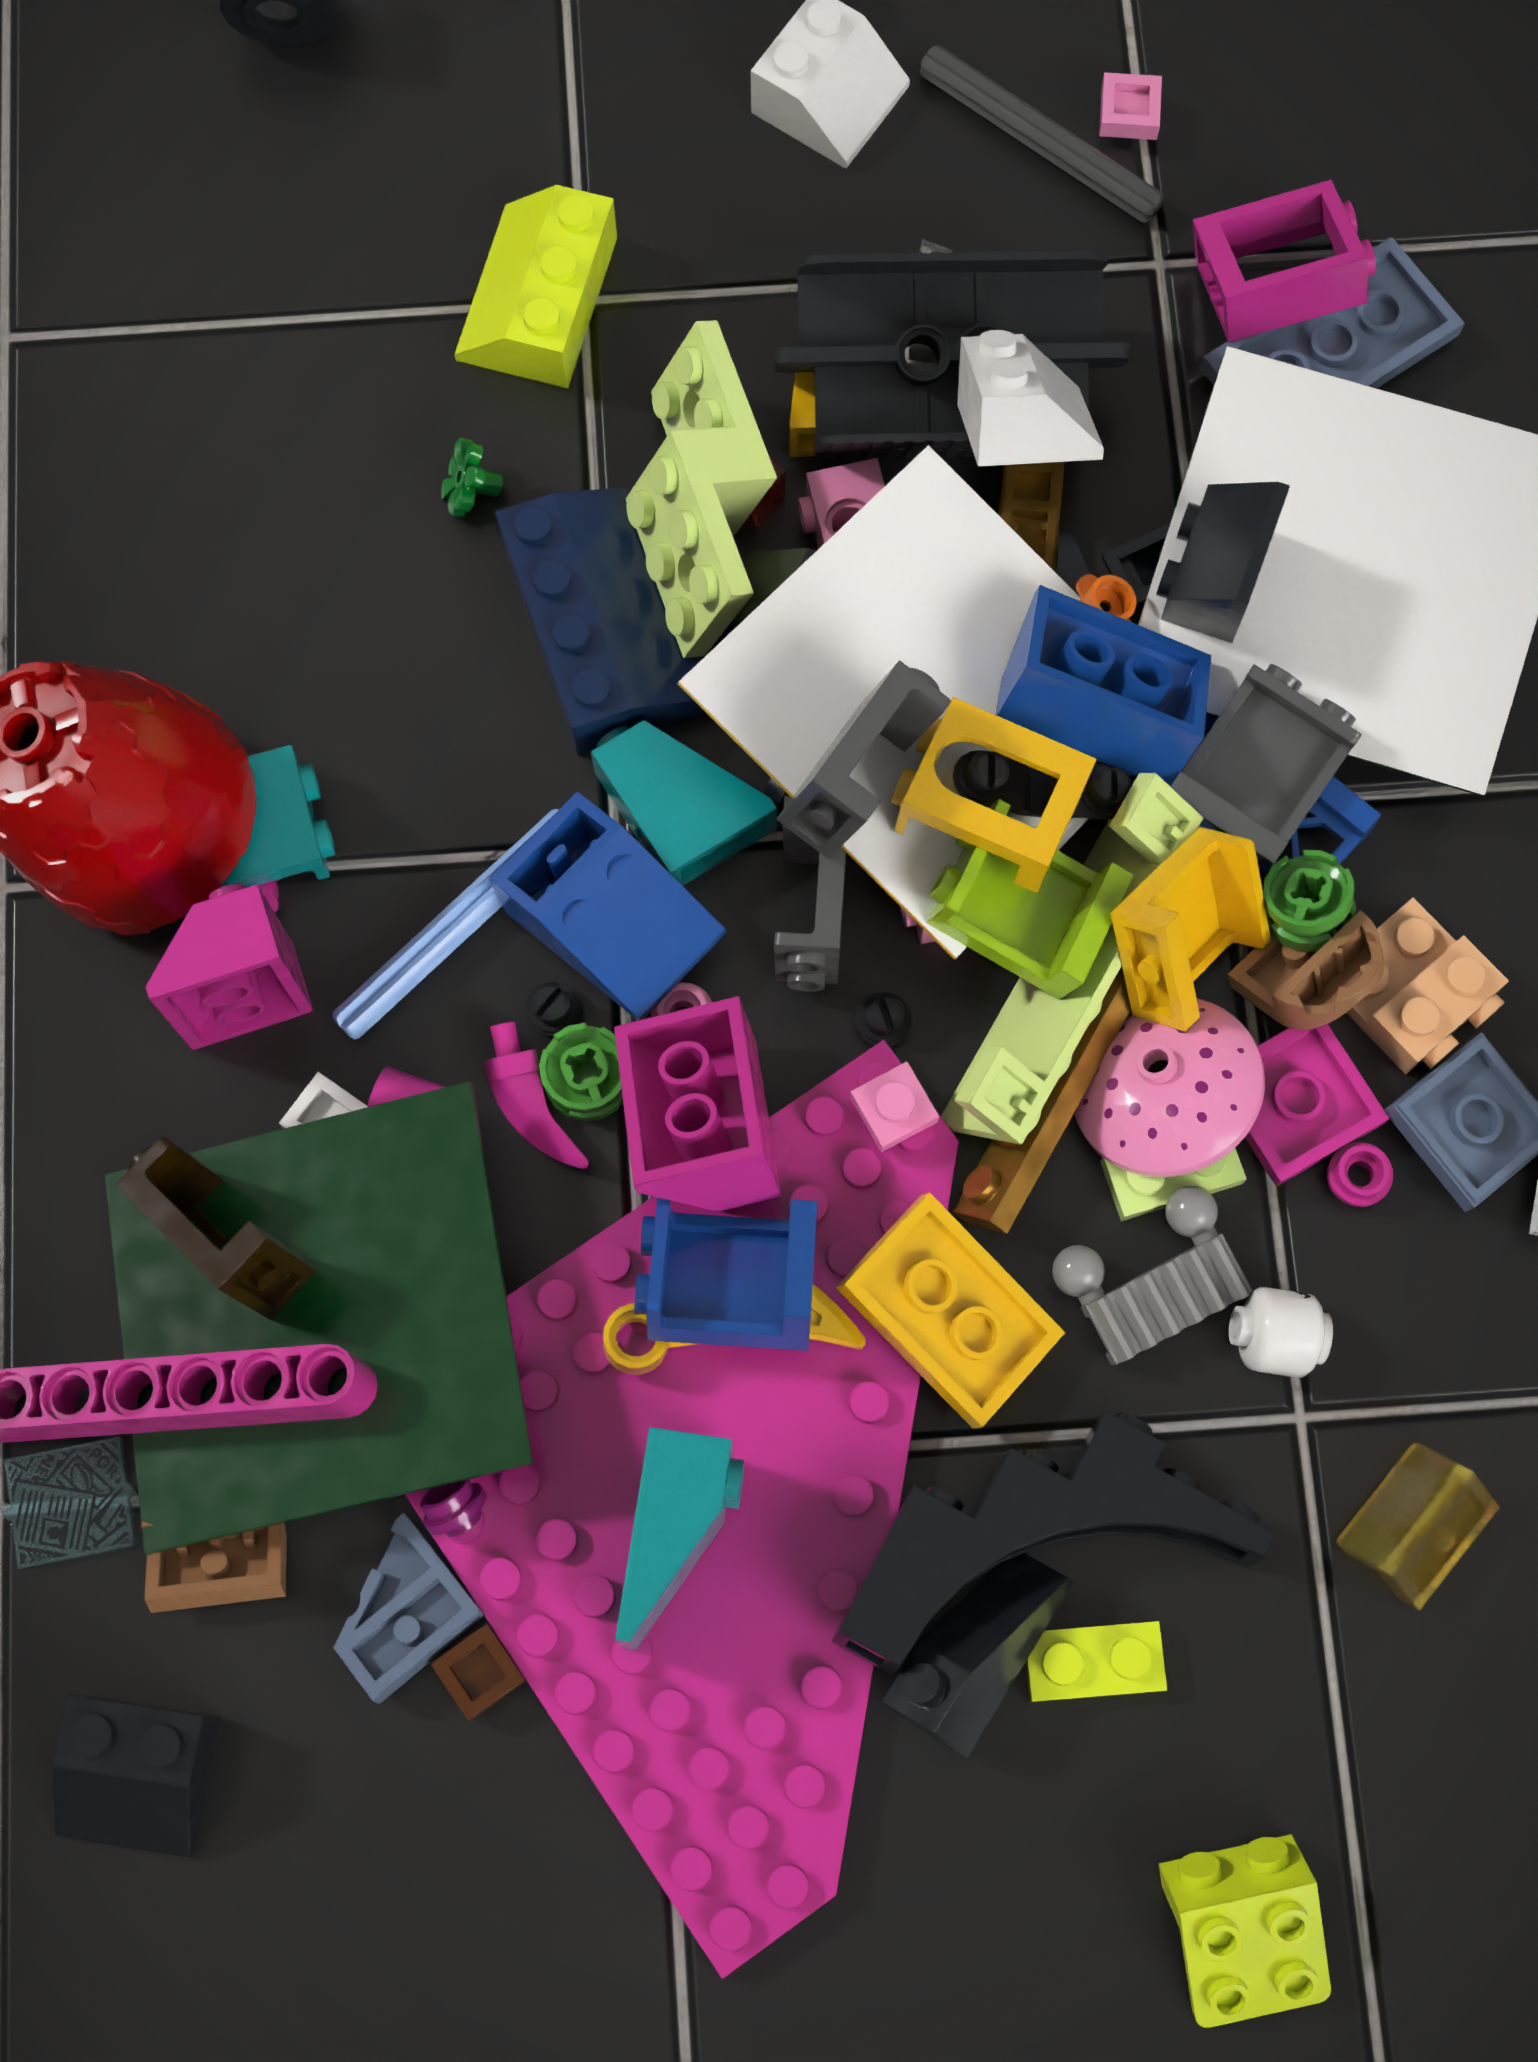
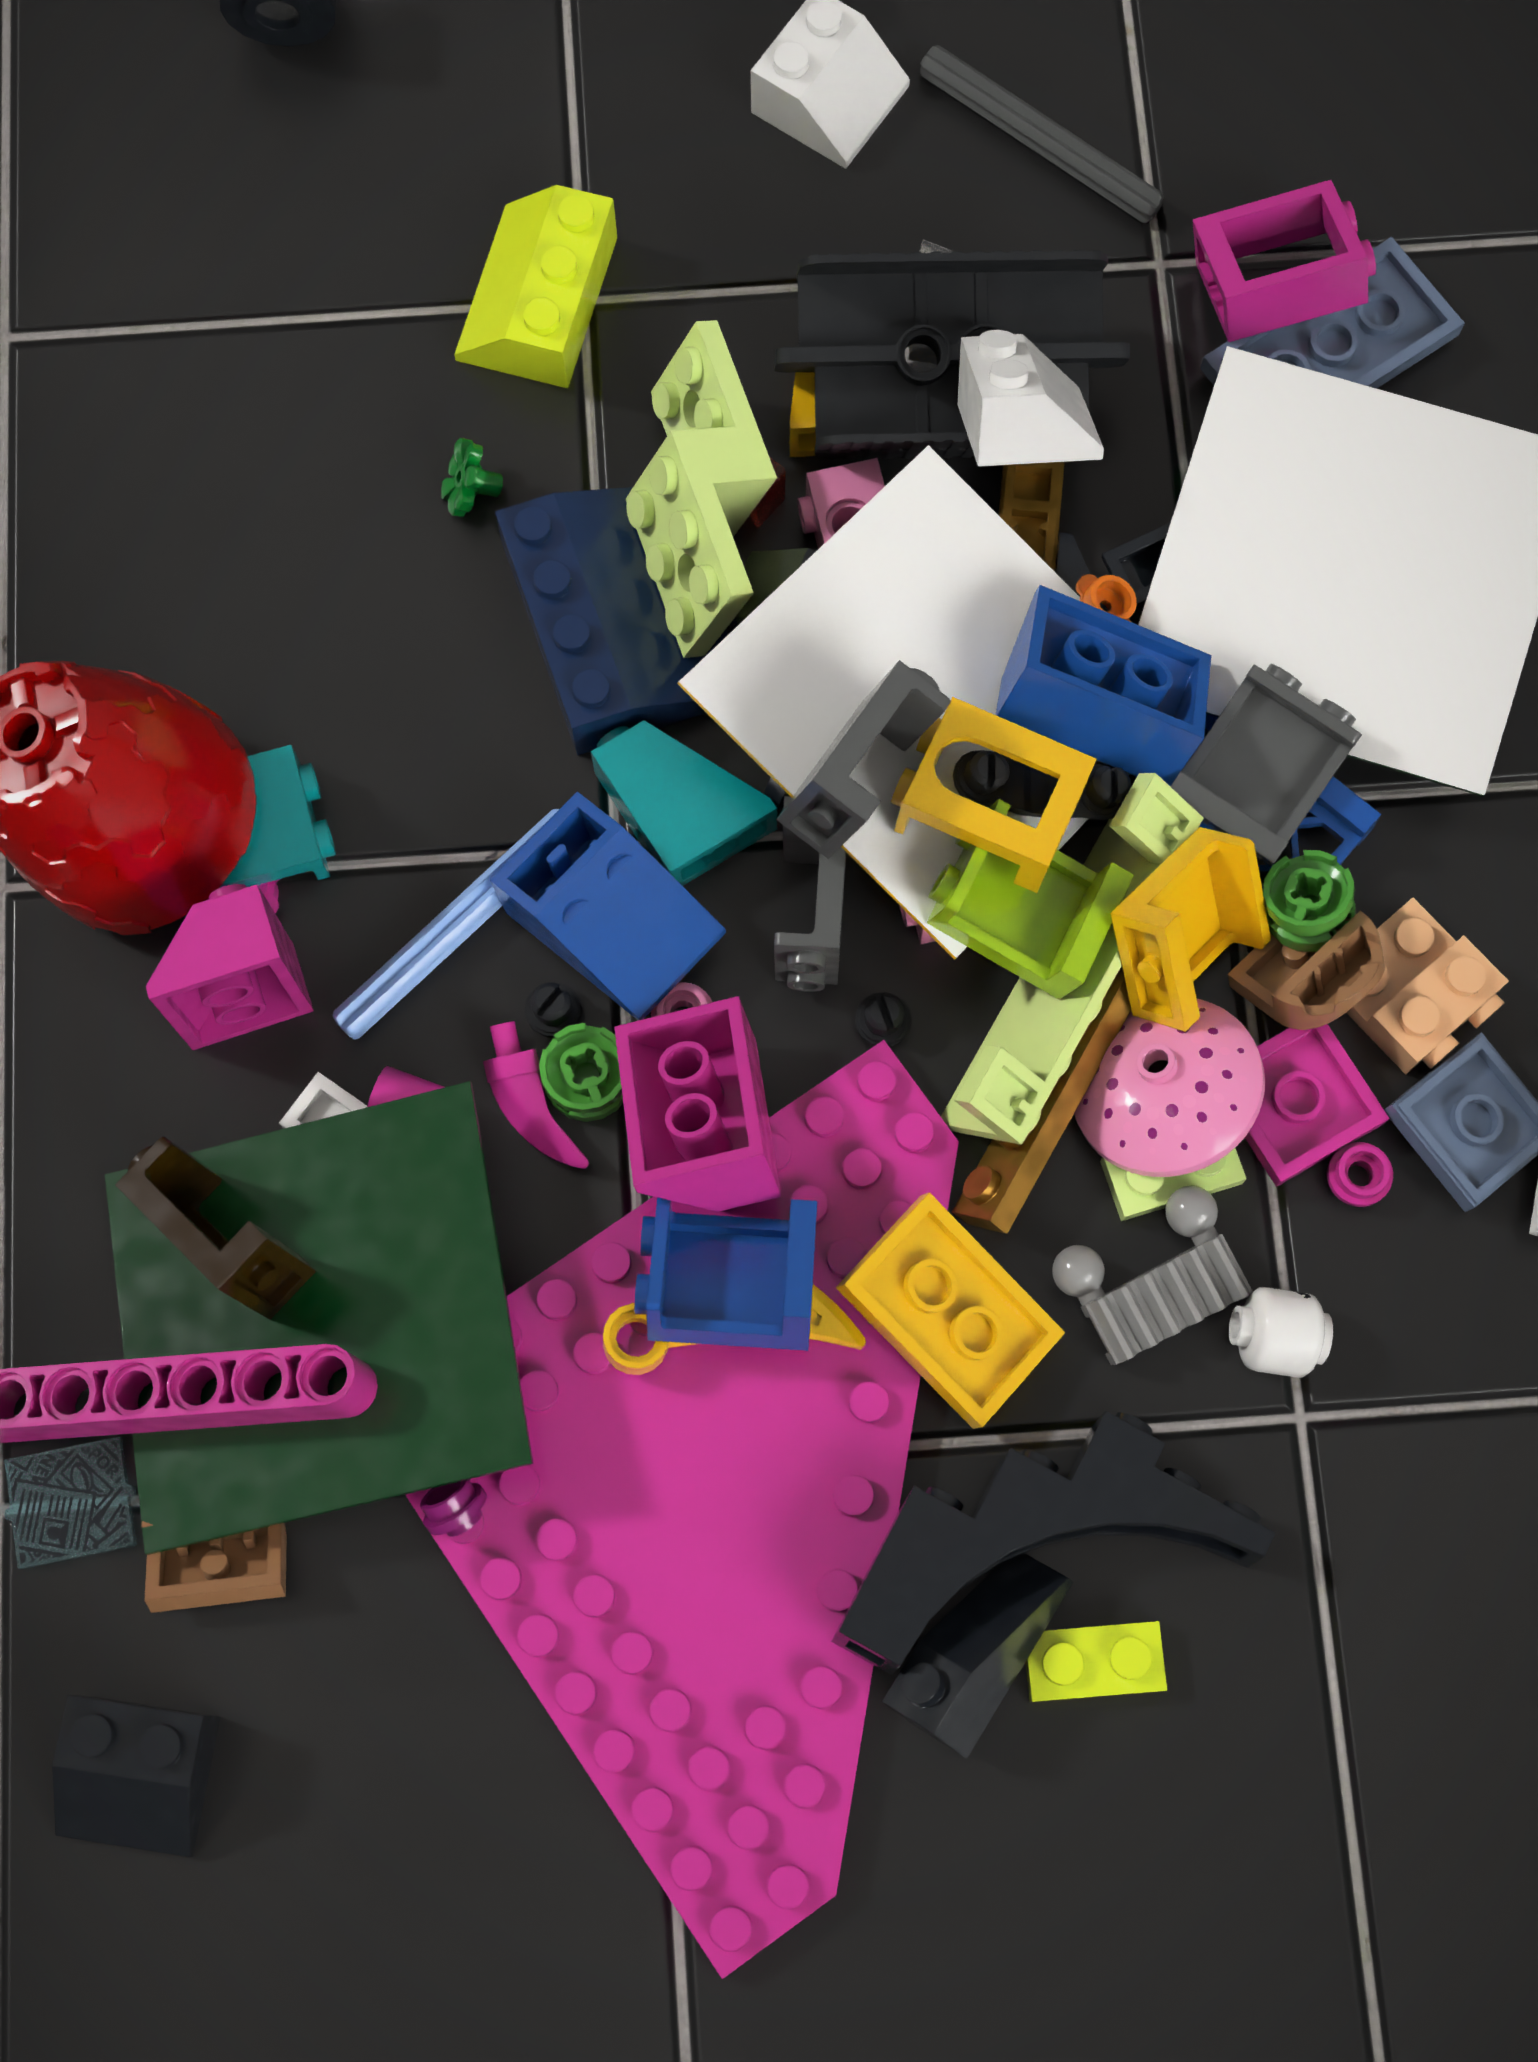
sand blue wing [333,1513,485,1704] -> none
reddish brown plate [431,1624,527,1721] -> none
teal slope [615,1427,745,1651] -> none
bright pink plate [850,1061,939,1153] -> none
bright pink plate [1099,72,1162,140] -> none
black slope [1156,481,1290,643] -> none
neon yellow bracket [1158,1834,1331,2028] -> none
clear yellow panel [1337,1443,1500,1611] -> none

